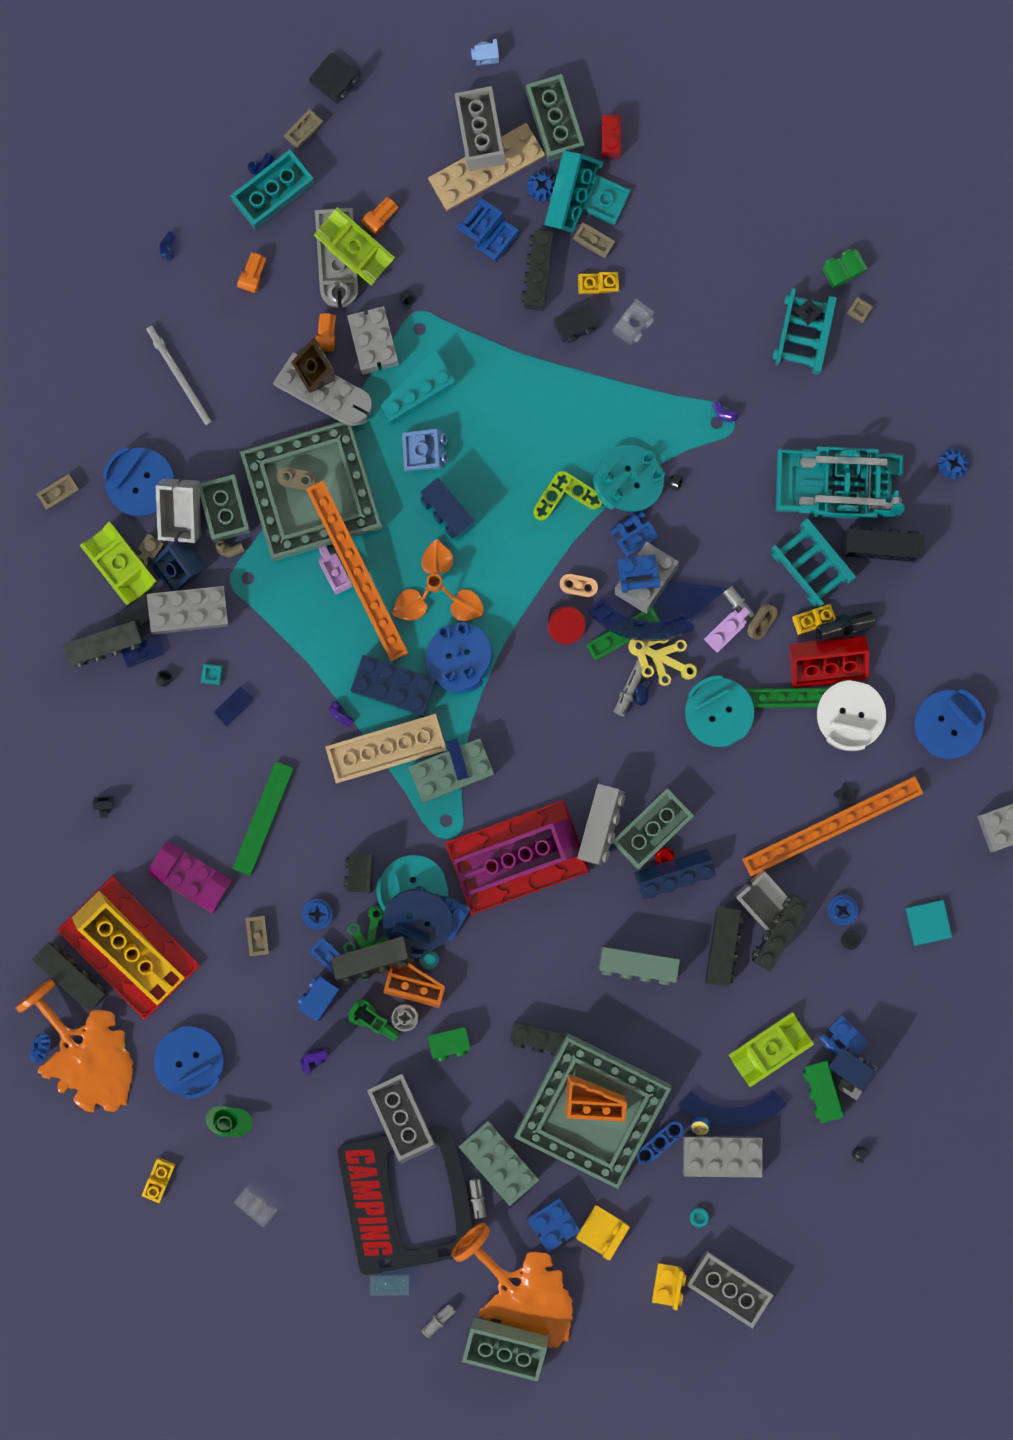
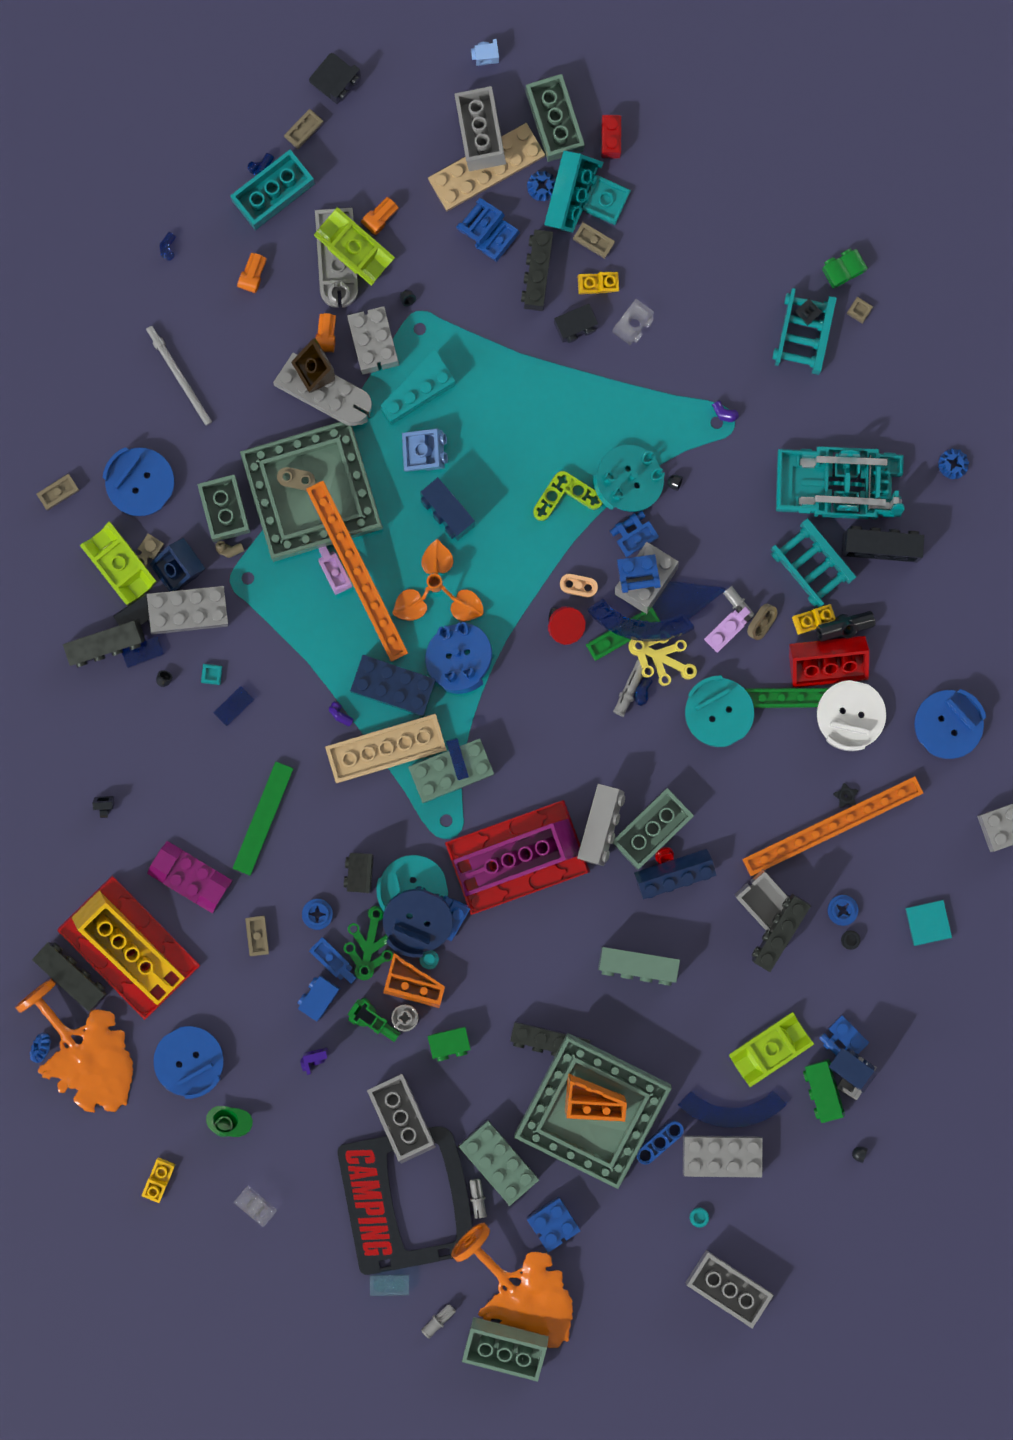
light grey piece [156,478,201,543] -> none
pearl dark grey brick [331,936,414,985] -> none
yellow bracket [576,1205,630,1261] -> none
yellow bracket [652,1263,686,1310] -> none
tile [690,1117,711,1136] -> none
pearl dark grey brick [705,907,744,987] -> none

